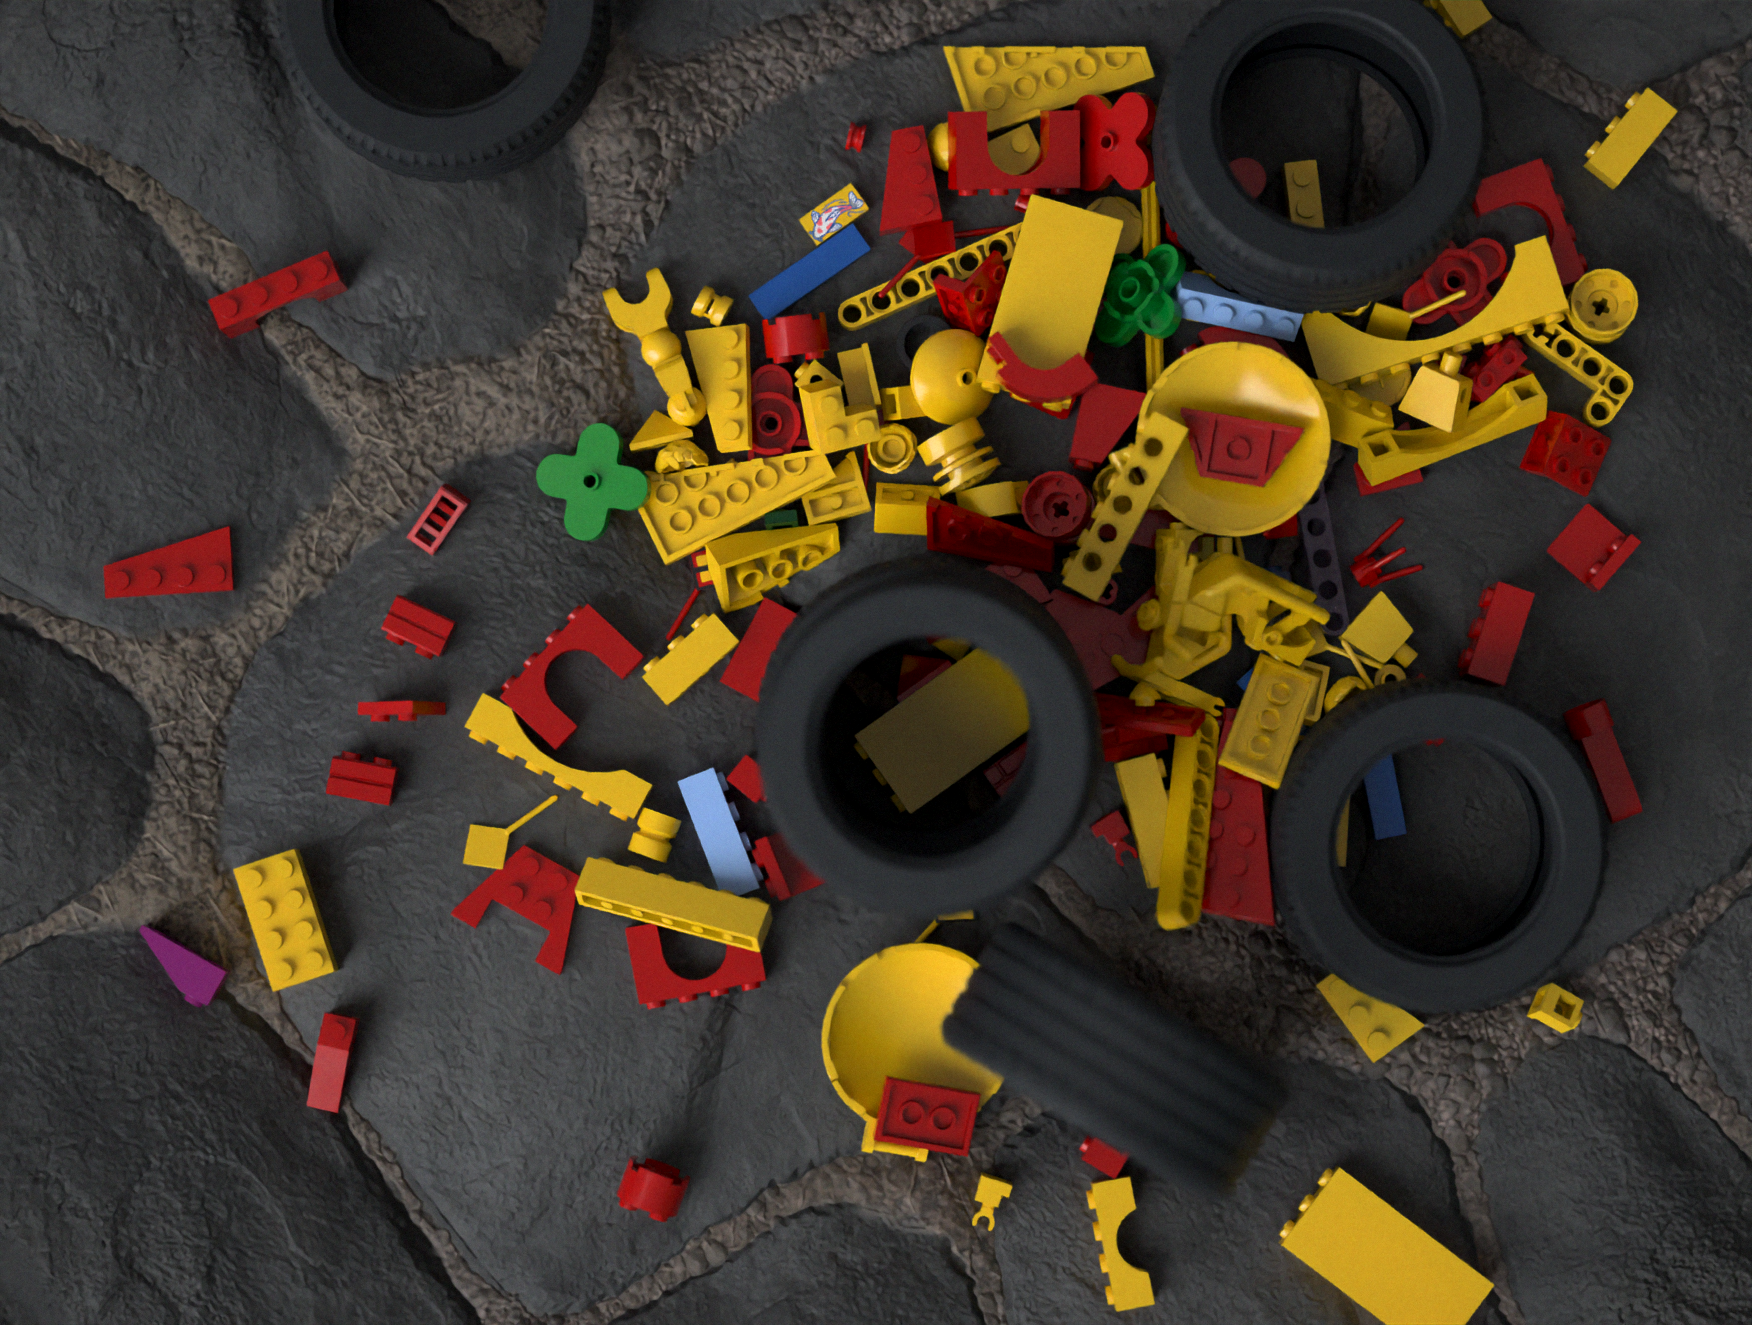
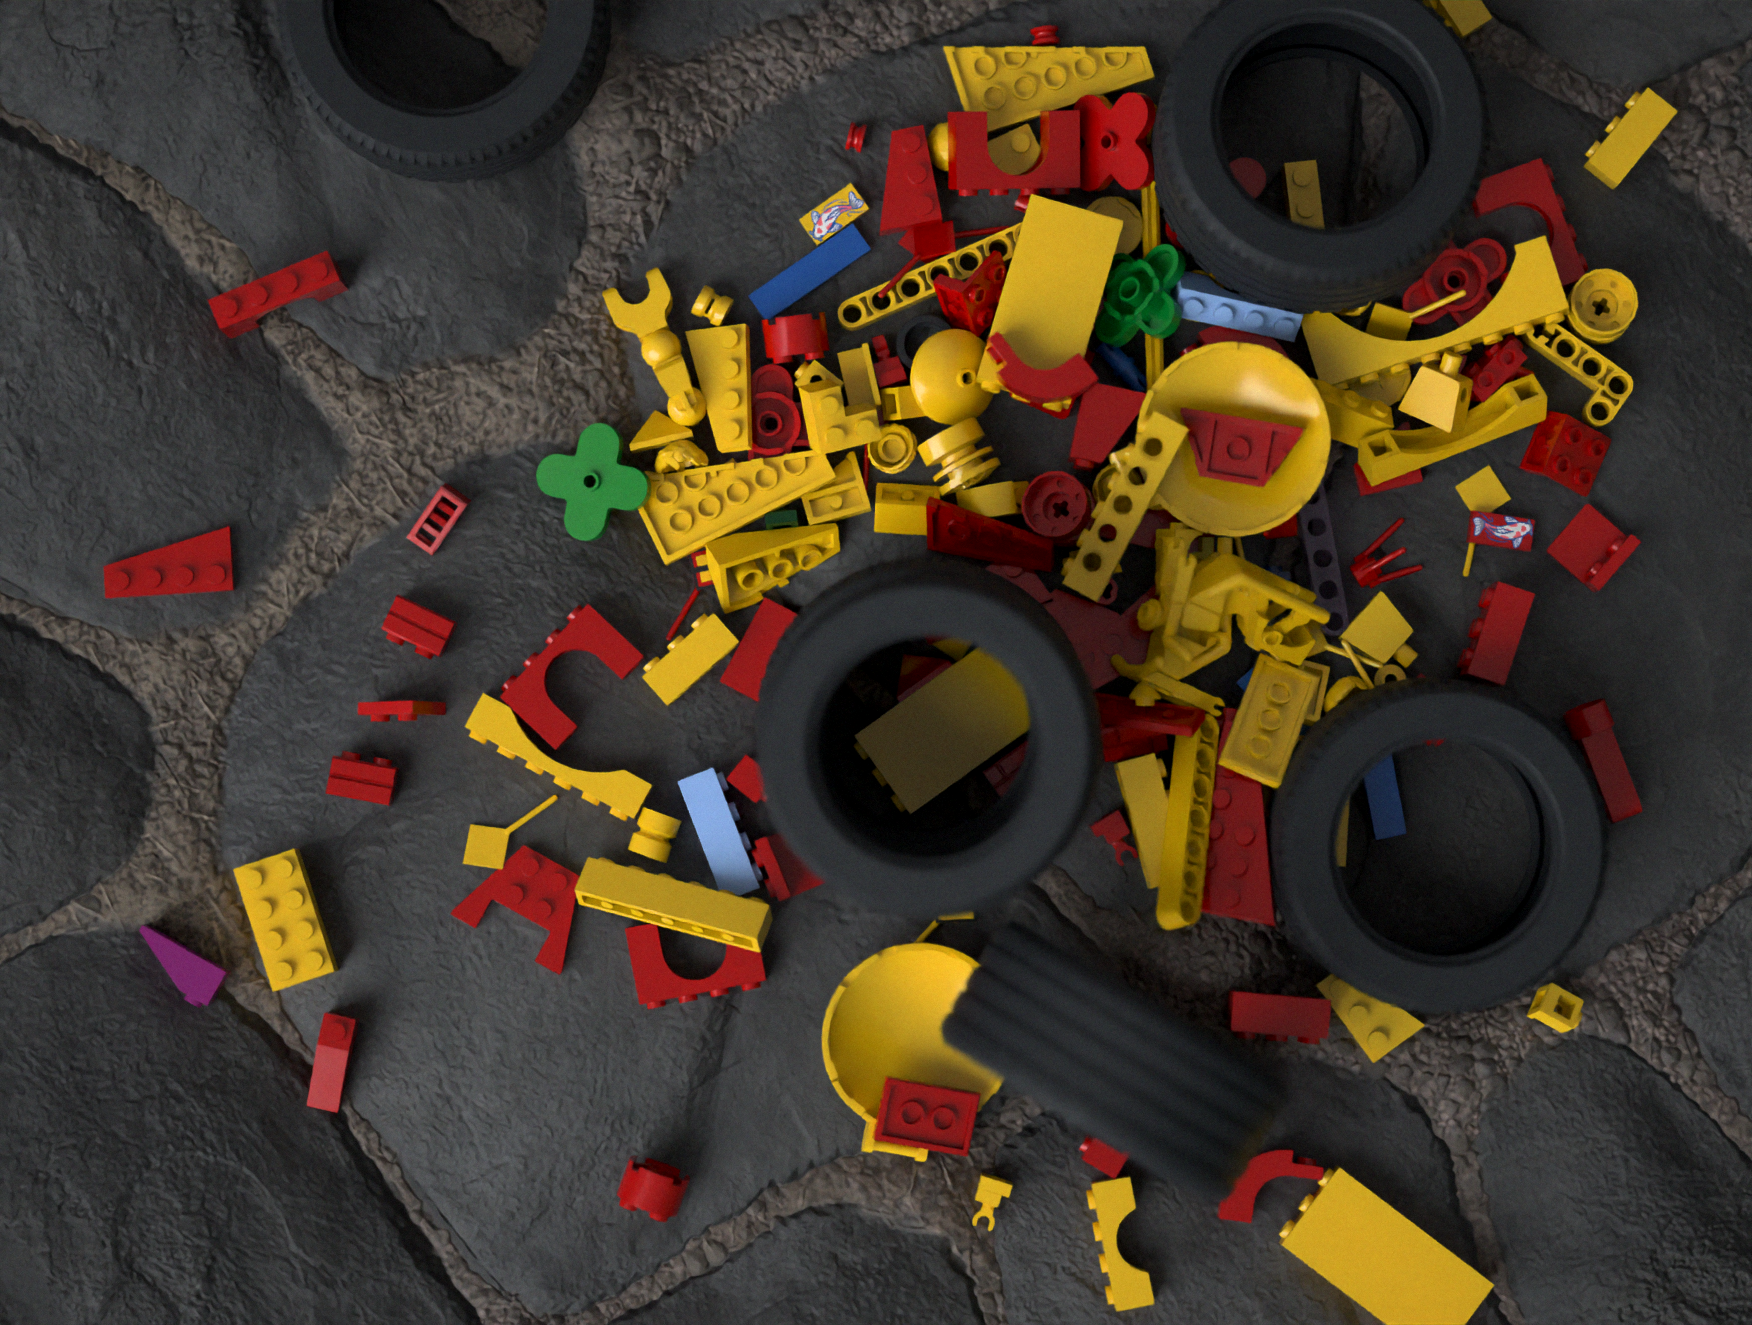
none -> red piece [871,334,907,392]
none -> red bush [1030,25,1060,46]
none -> blue pin [1095,343,1147,393]
none -> red arch [1217,1148,1324,1223]
none -> red brick [1226,990,1331,1044]
none -> yellow piece [1455,465,1511,577]
none -> tile [1466,510,1535,552]

